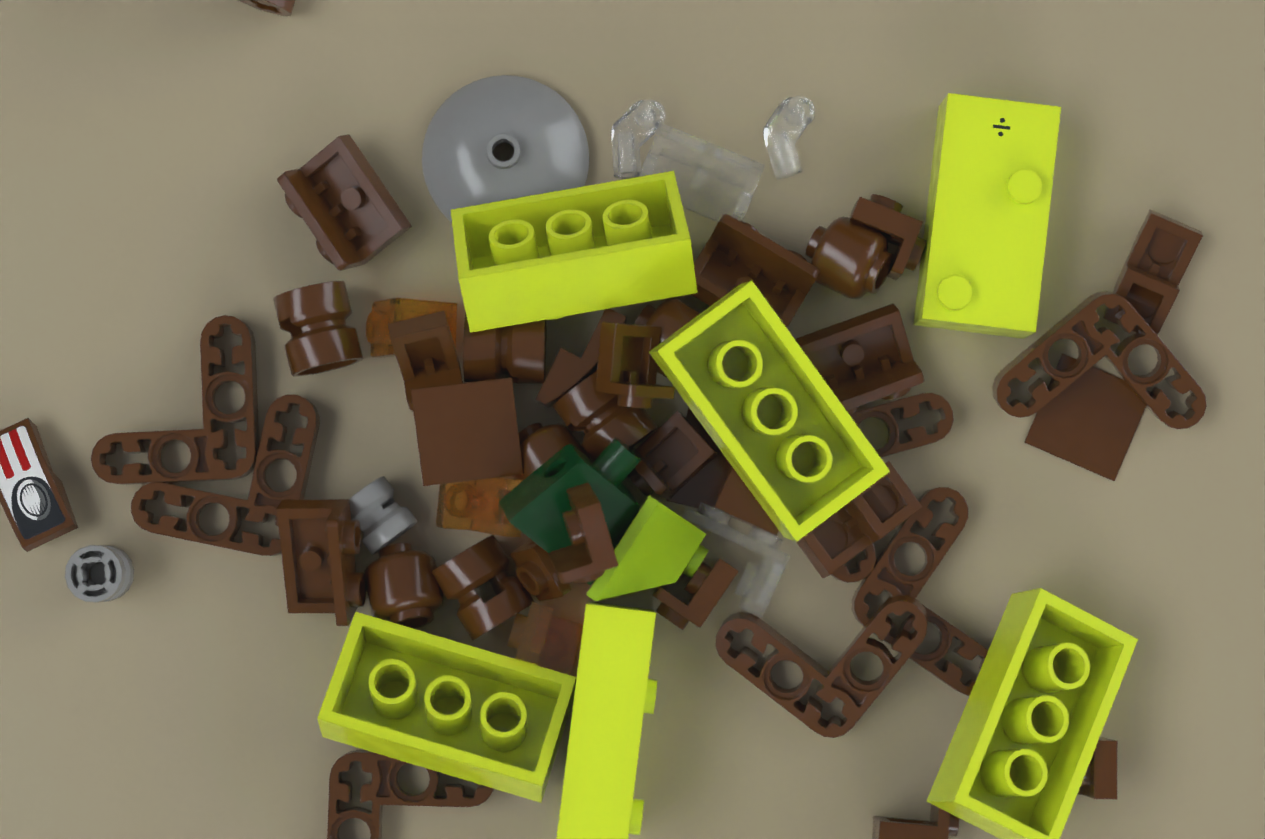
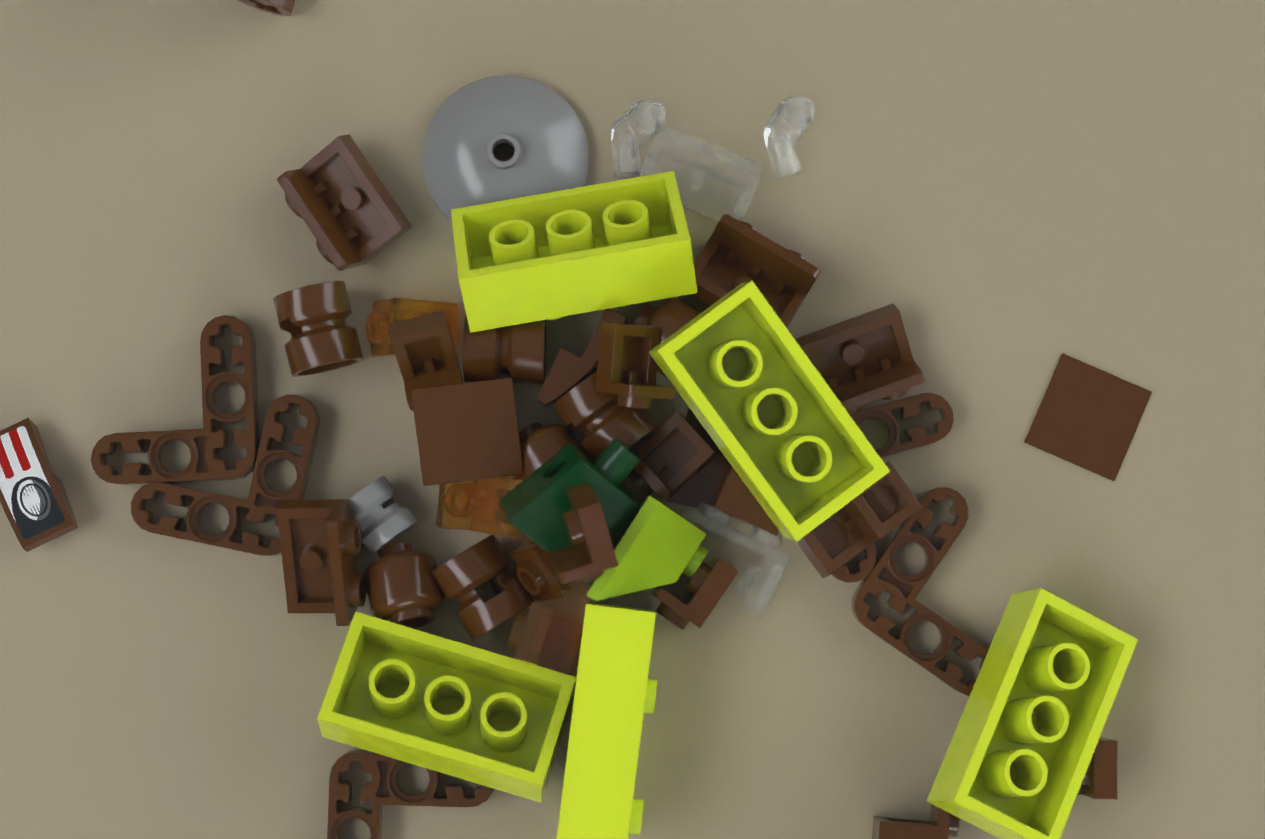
light grey wheel [65,545,134,602] -> none
reddish brown beam [715,595,928,738] -> none
reddish brown head [805,217,894,300] -> none
reddish brown bracket [849,194,926,280] -> none
neon yellow brick [913,93,1061,339] -> none
reddish brown beam [992,291,1206,429] -> none
reddish brown slope [1103,209,1203,336] -> none

